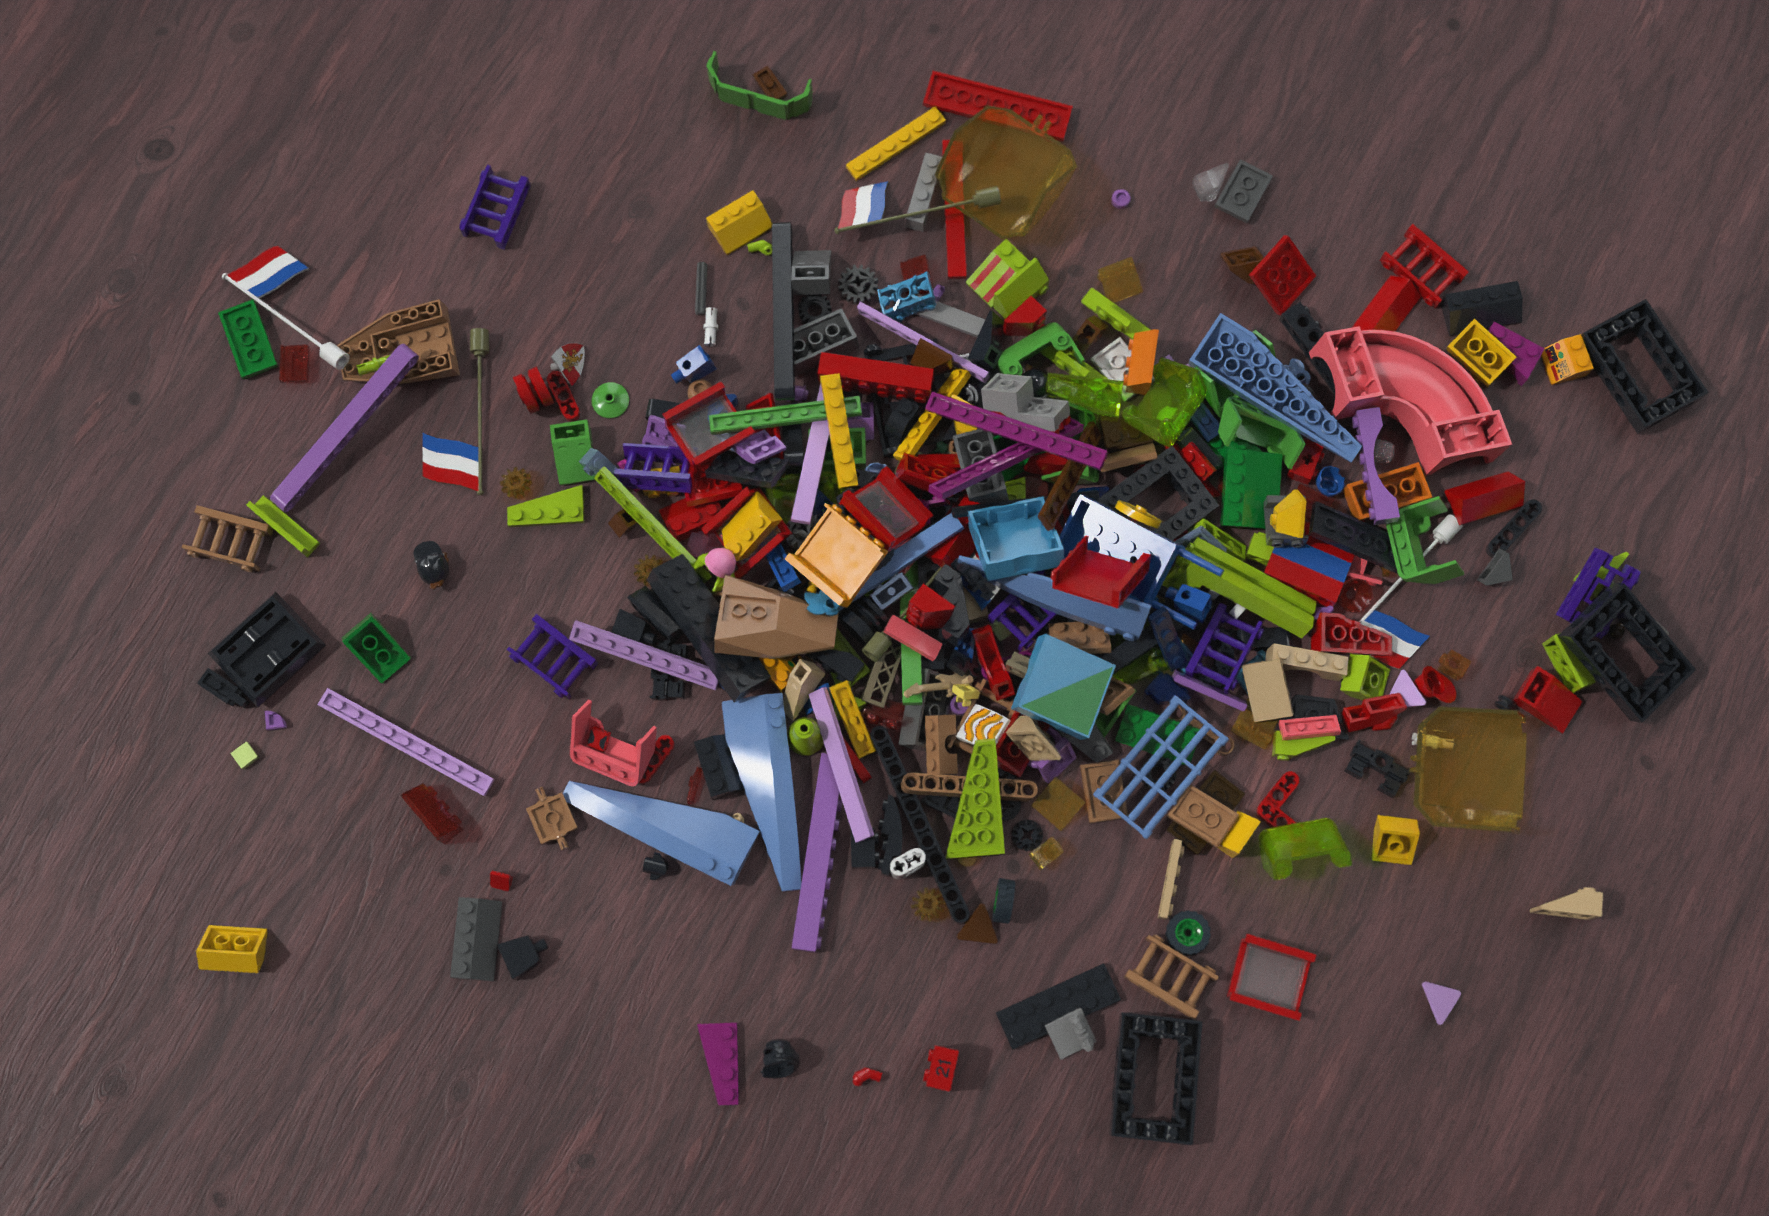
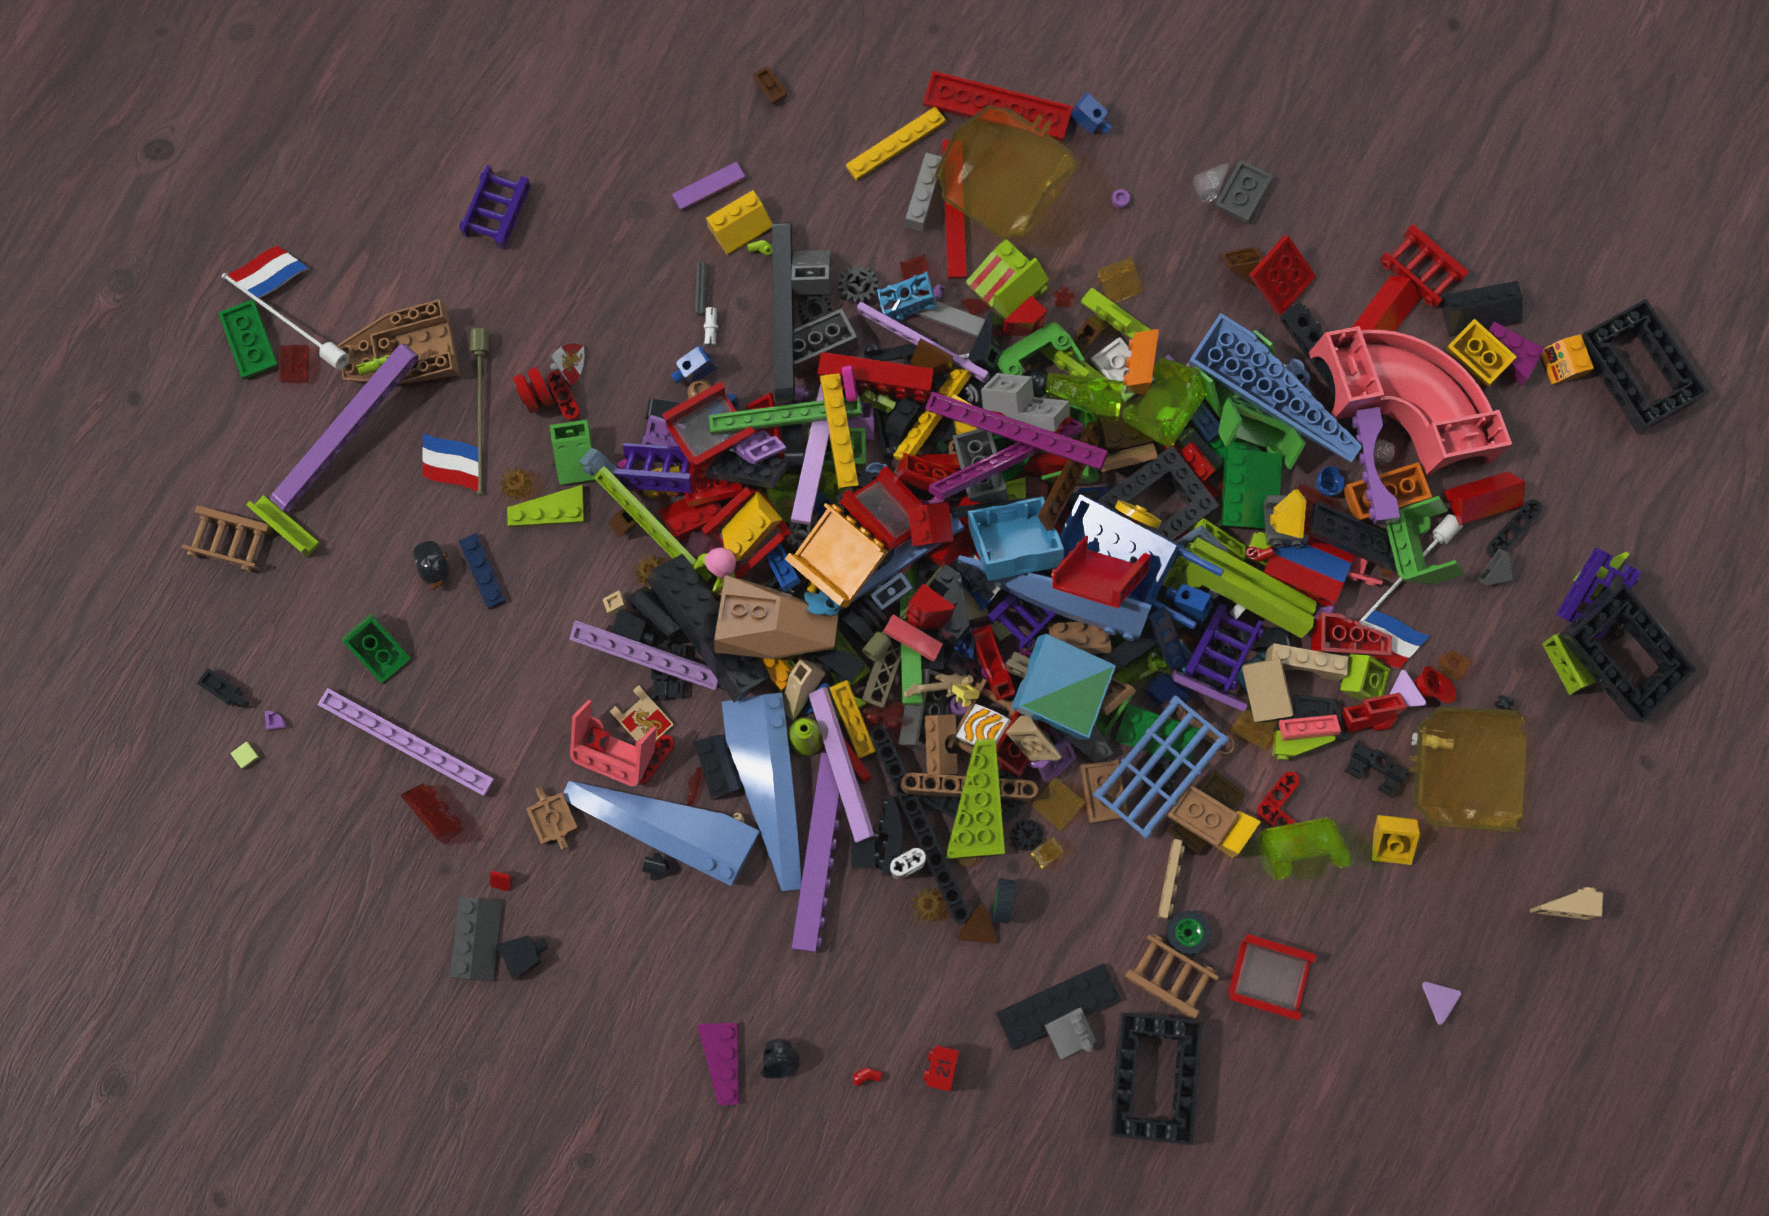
yellow slope [196,925,268,973] -> none
black piece [208,591,326,707] -> none
dark purple fence [507,614,598,699] -> none
bright green dish [592,382,629,419] -> none
bright green windscreen [707,51,813,120] -> none
flag [835,181,1001,234] -> none
red brick [1286,438,1324,485] -> none
clear red piece [1338,578,1373,613] -> none
red slope [1512,666,1582,734] -> none
none -> dark blue plate [459,533,506,609]
none -> tan plate [603,591,627,617]
none -> flag [610,685,674,741]
none -> medium lavender tile [672,162,746,211]
none -> dark pink beam [842,365,858,402]
none -> lime plate [860,389,896,414]
none -> red slope [908,503,954,546]
none -> clear red tile [962,298,988,316]
none -> clear red plant [1053,286,1075,308]
none -> blue torso [1070,92,1112,134]
none -> red arm [1246,546,1276,562]

